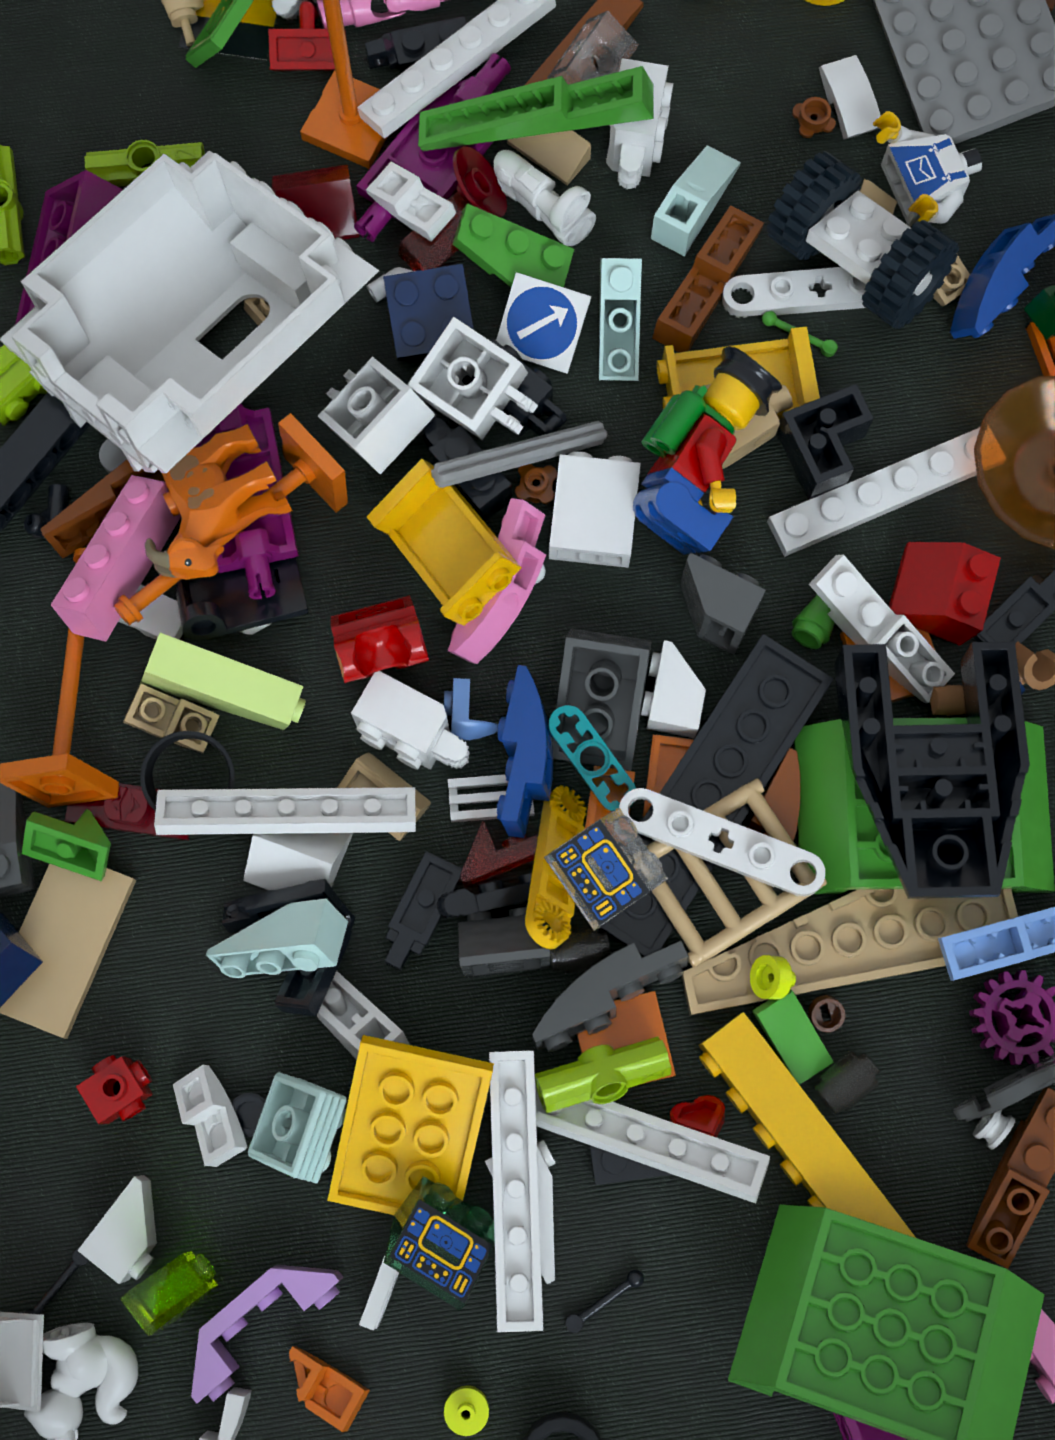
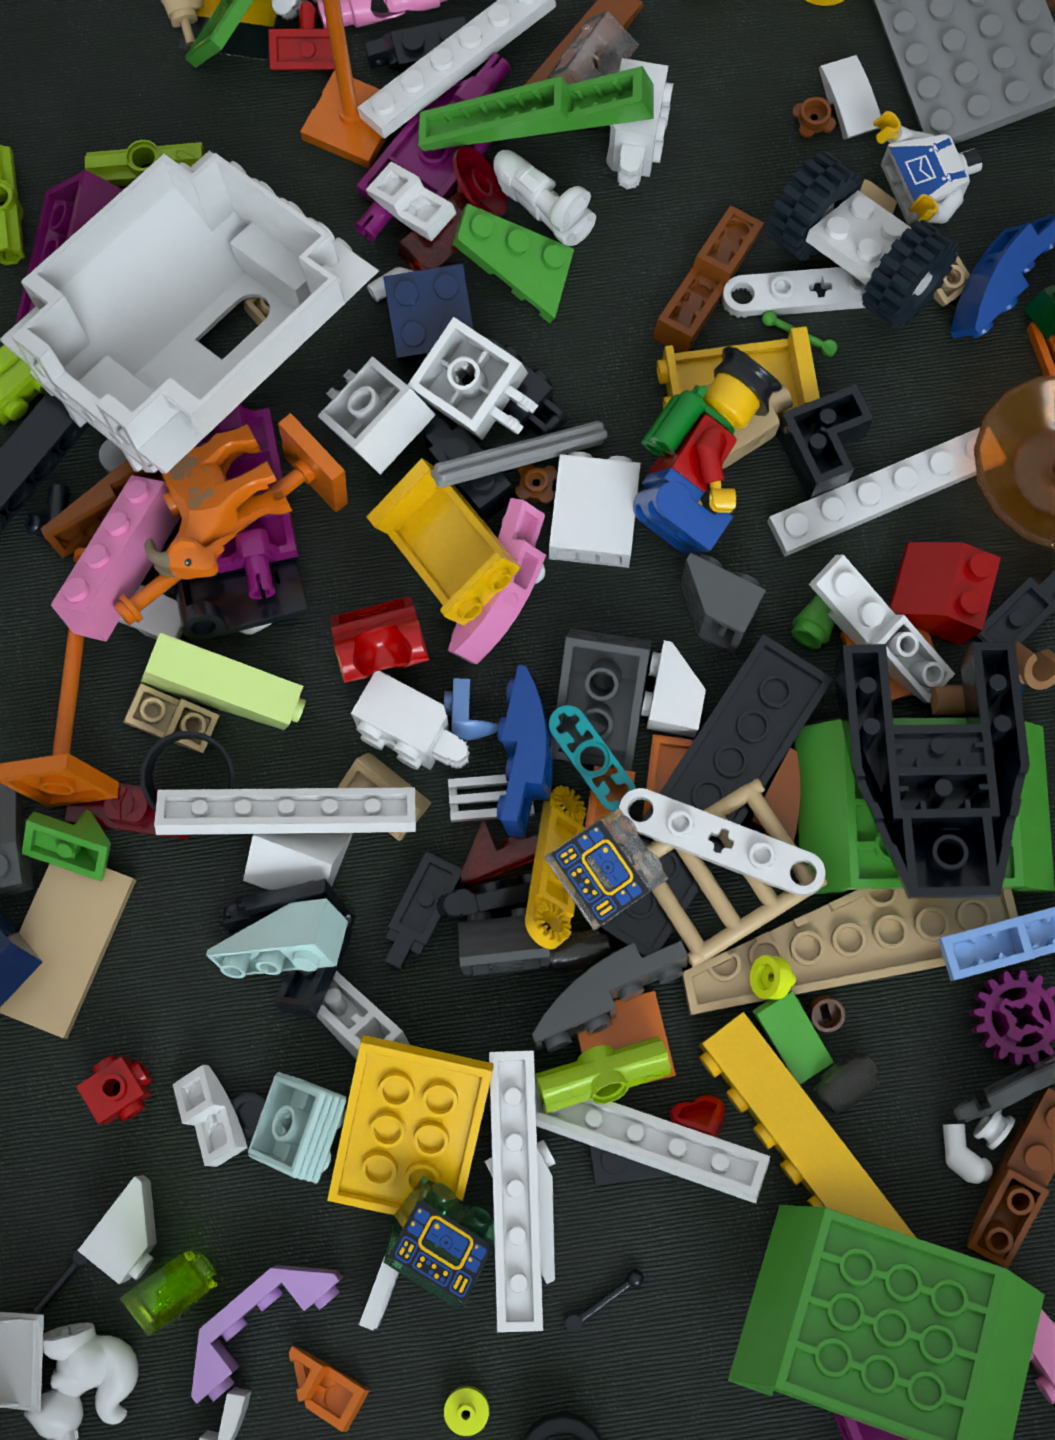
dark red slope [272,164,360,240] -> none
piece [496,272,592,374] -> none
tan slope [507,130,591,186] -> none
light aqua slope [599,258,642,381] -> none
light aqua slope [651,145,741,257] -> none
none -> white arm [943,1124,993,1184]

